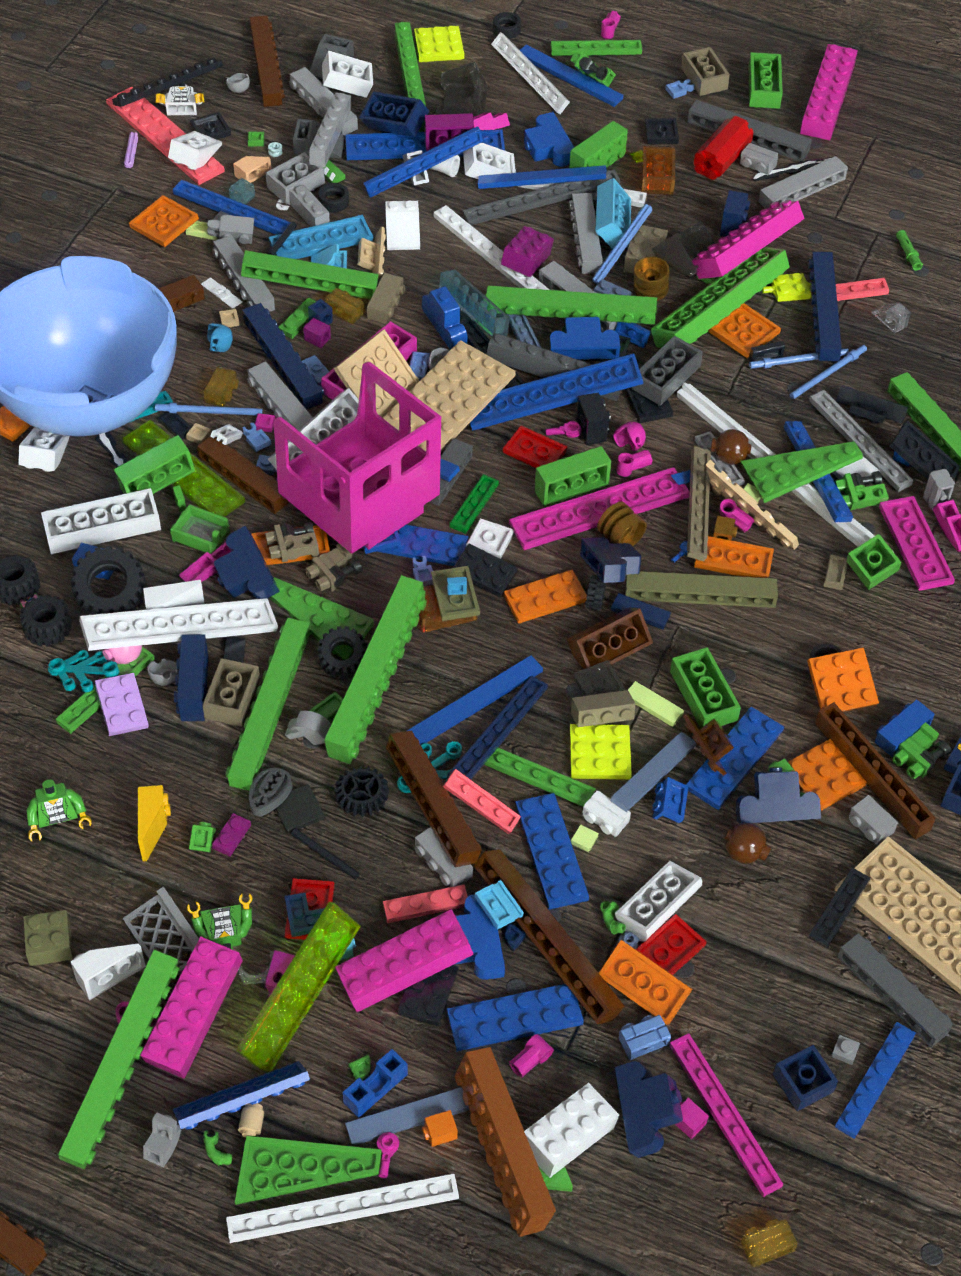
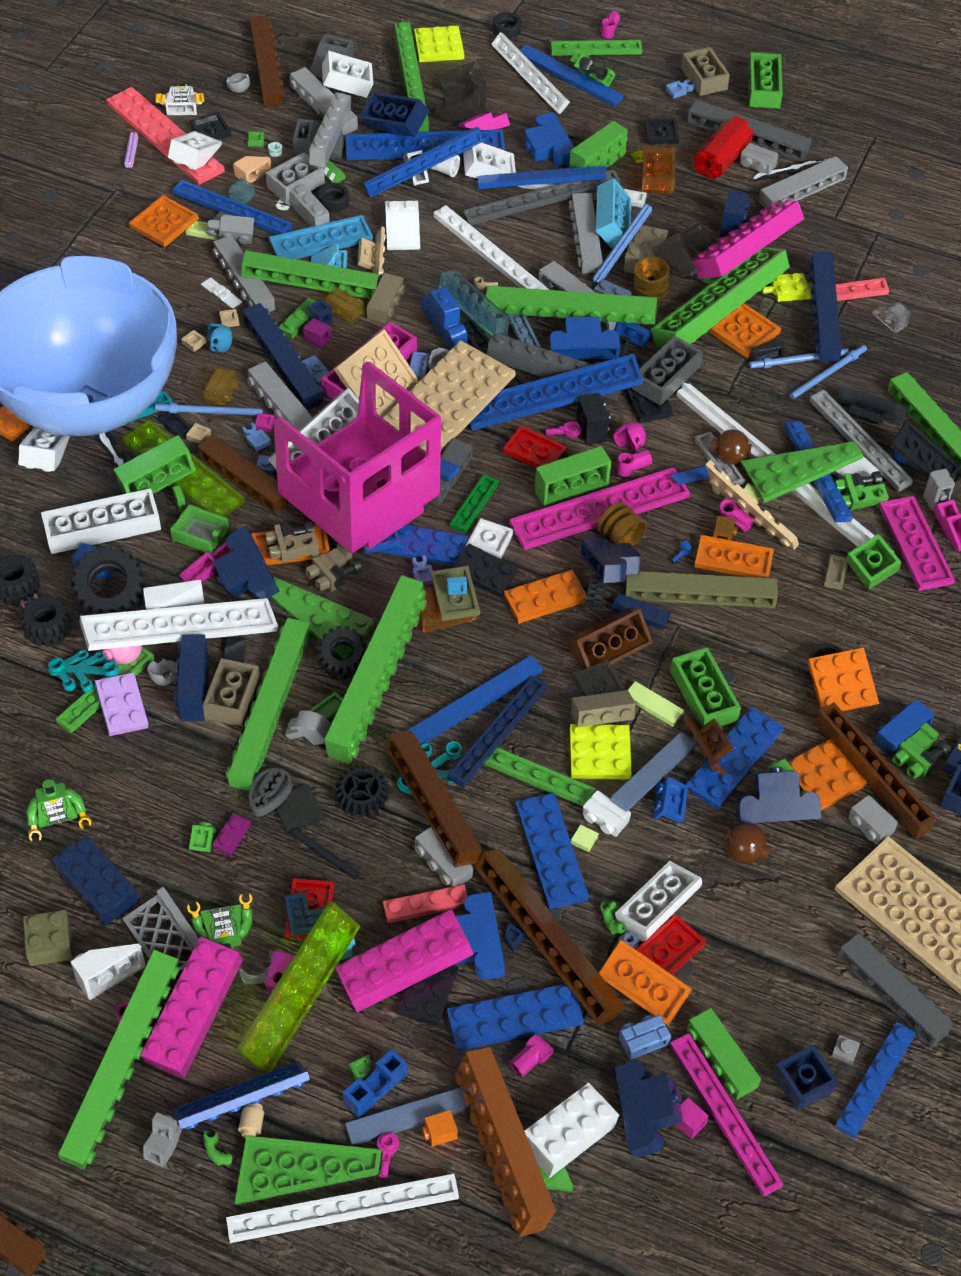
black plate [112,57,223,107] -> none
yellow slope [138,785,171,861] -> none
reddish brown brick [159,275,205,312] -> none
white tile [210,424,243,445] -> none
black bar [267,222,297,255] -> none
magenta brick [425,113,474,152] -> none
coral plate [443,769,521,834] -> none
medium azure plate [474,880,524,930] -> none
magenta brick [501,226,554,277] -> none
dark tan plate [687,446,711,561] -> none
clear yellow brick [741,1219,798,1268] -> none
dark pink brick [800,44,858,140] -> none
black plate [809,867,871,949] -> none
bright green pin [896,230,923,271] -> none
none -> dark blue brick [52,835,139,927]
none -> tan plate [181,330,206,352]
none -> tan hand [474,277,498,291]
none -> bright green brick [687,1008,761,1100]

